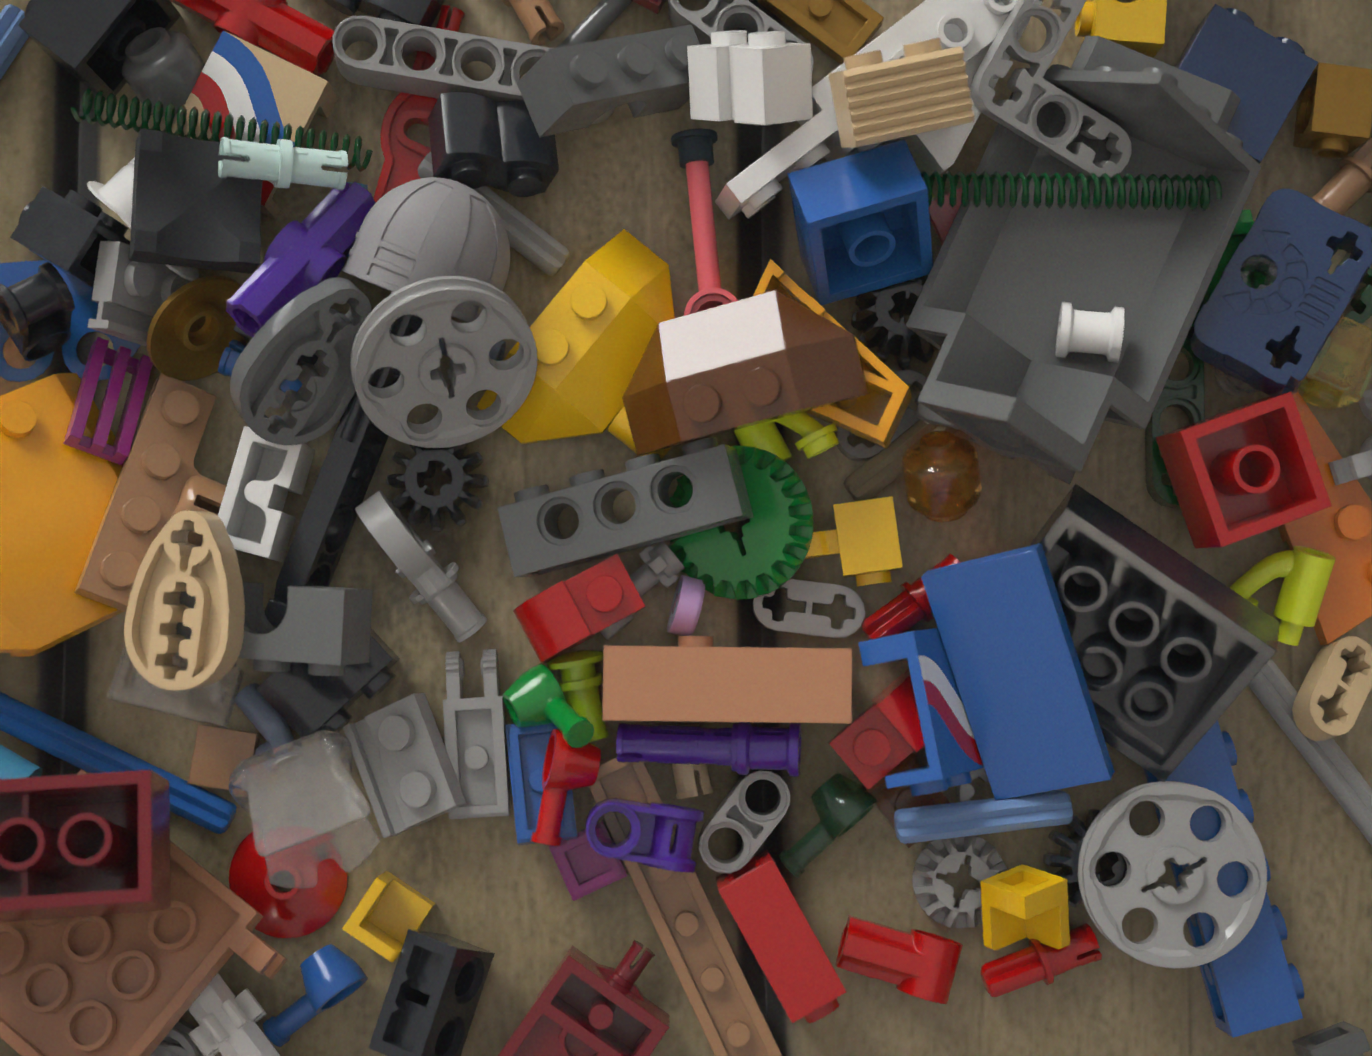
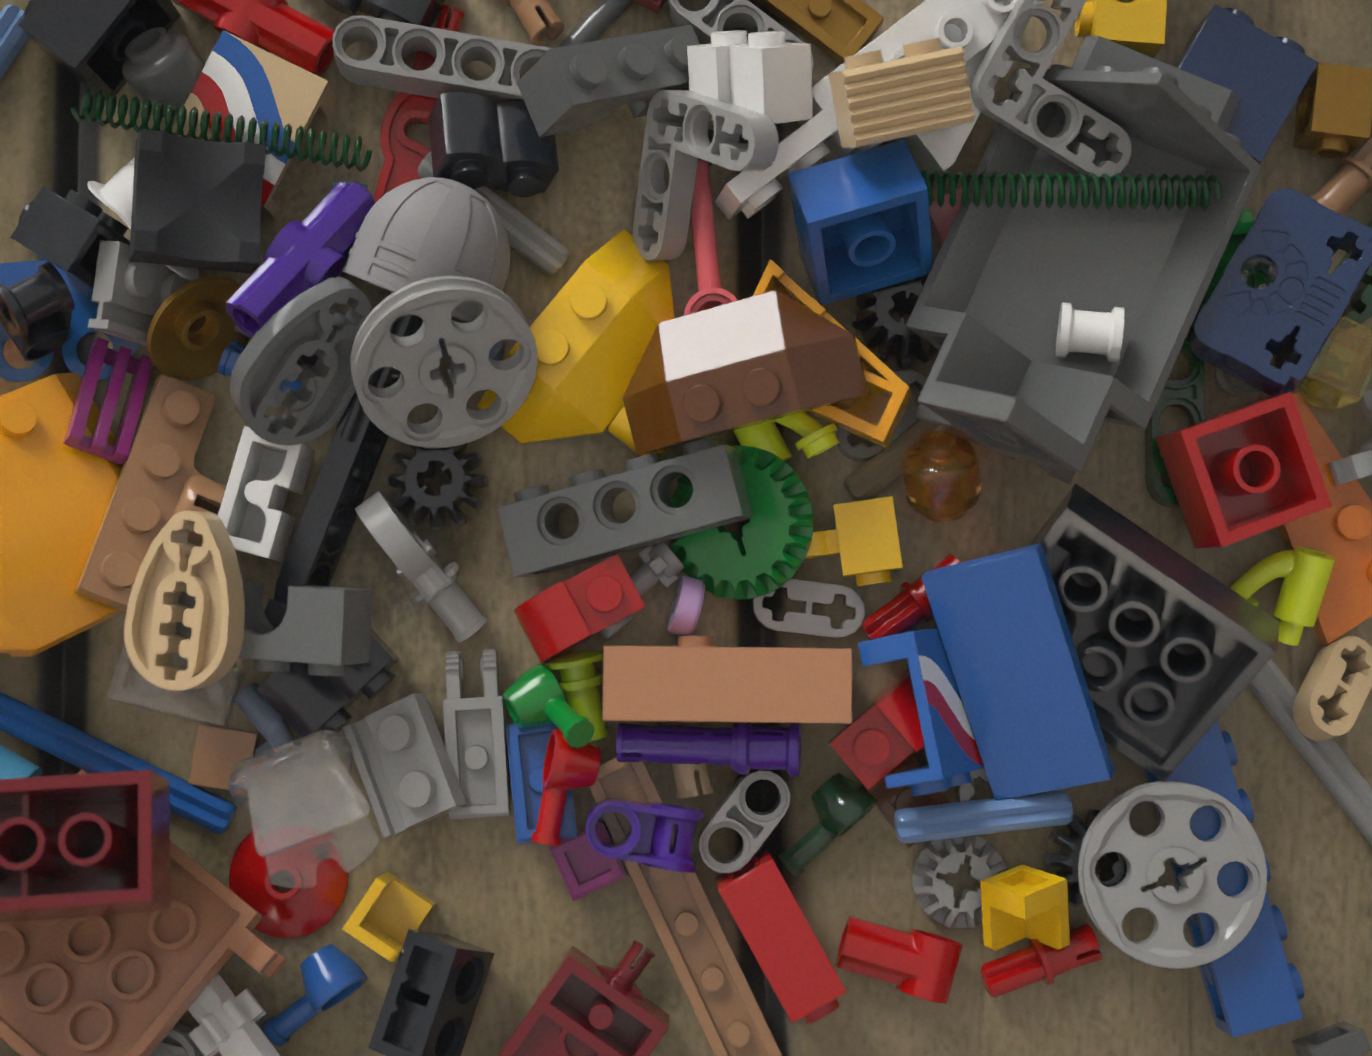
light aqua pin [218,137,348,190] -> none
none -> light grey beam [633,90,779,261]

